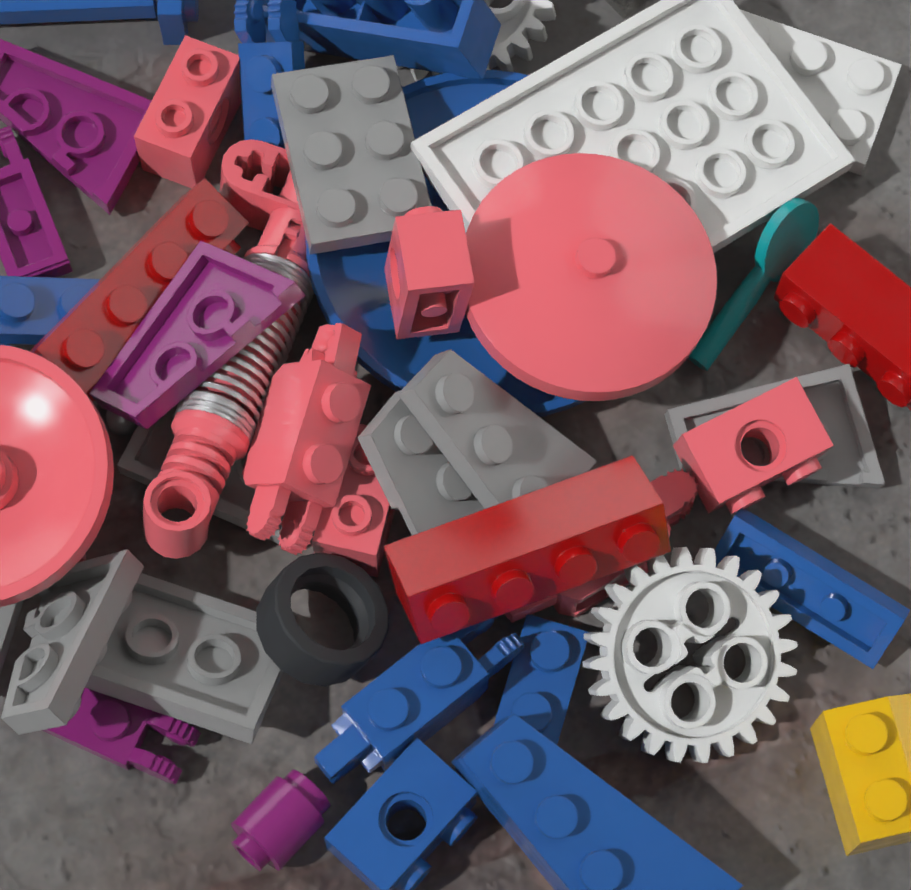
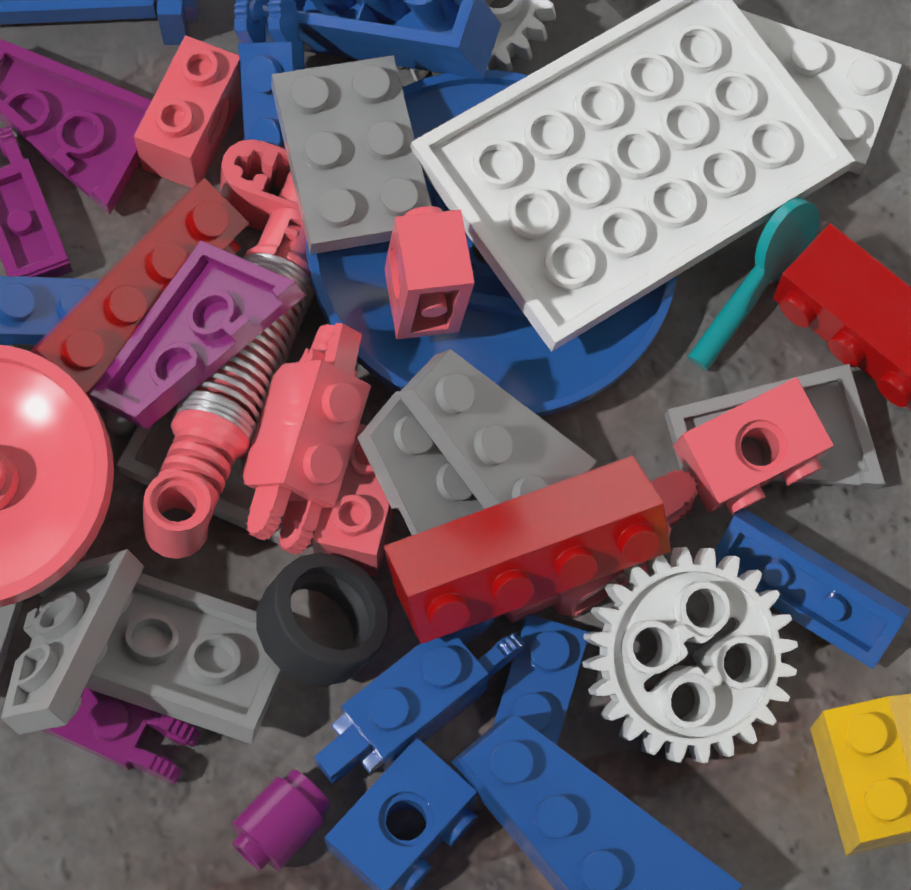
coral dish [465,153,717,401] -> none

